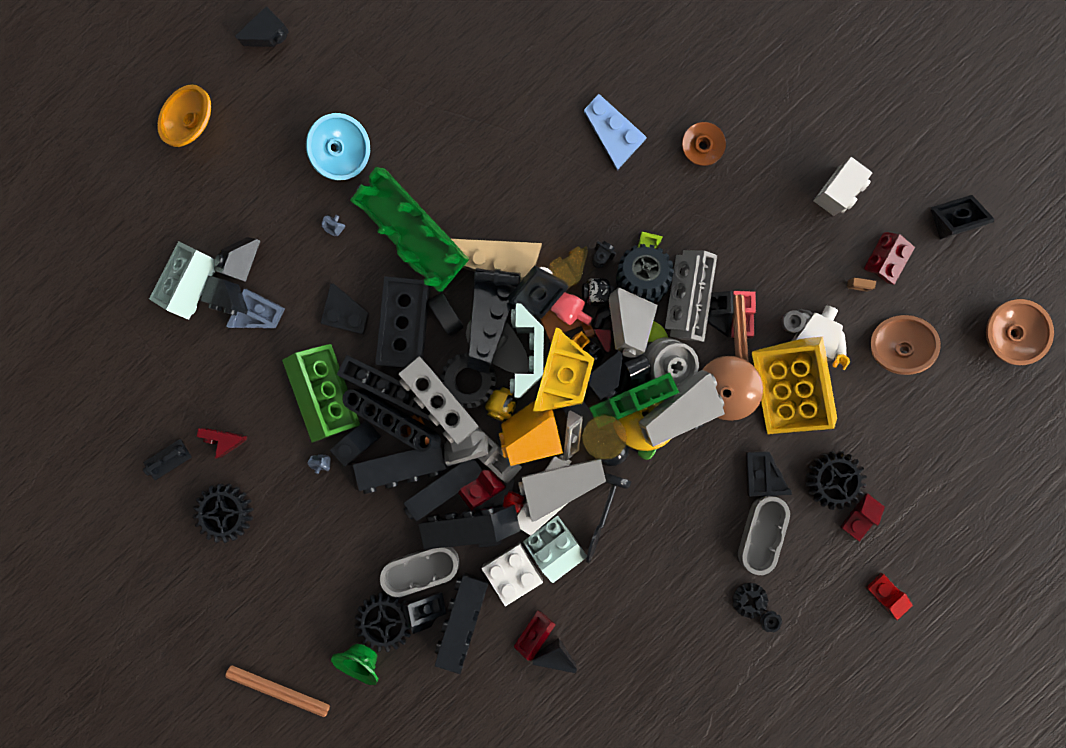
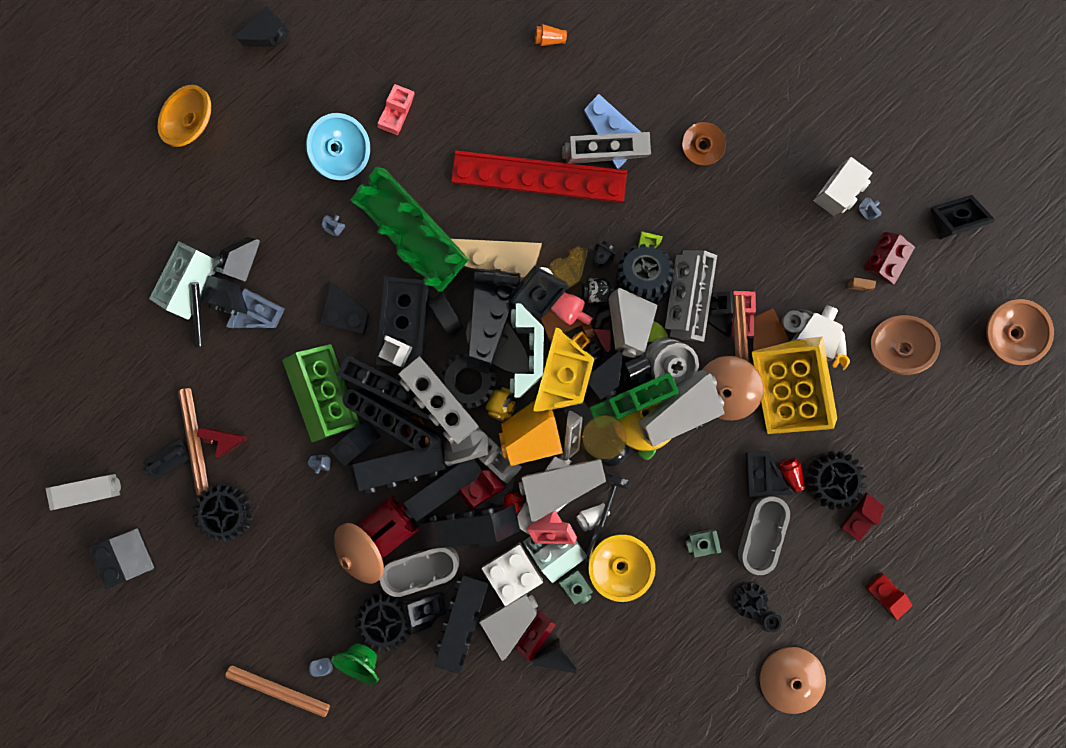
none -> light grey slope [45,474,121,511]
none -> slope [89,528,156,589]
none -> nougat axle [178,388,209,496]
none -> black bar [190,282,204,347]
none -> sand blue piece [309,658,333,677]
none -> nougat dish [334,523,384,584]
none -> dark red cylinder [357,495,419,558]
none -> coral slope [377,84,415,136]
none -> white panel [379,335,412,368]
none -> red plate [451,151,627,203]
none -> light grey slope [480,593,538,661]
none -> coral slope [527,510,577,544]
none -> orange cone [534,24,567,46]
none -> sand green brick [559,568,593,605]
none -> light grey slope [562,132,651,164]
none -> white cone [576,503,610,531]
none -> yellow dish [589,534,655,602]
none -> sand green brick [685,529,721,558]
none -> dark orange flag [752,309,790,366]
none -> nougat dish [759,647,826,714]
none -> red cone [780,458,806,492]
none -> sand blue piece [859,197,881,220]

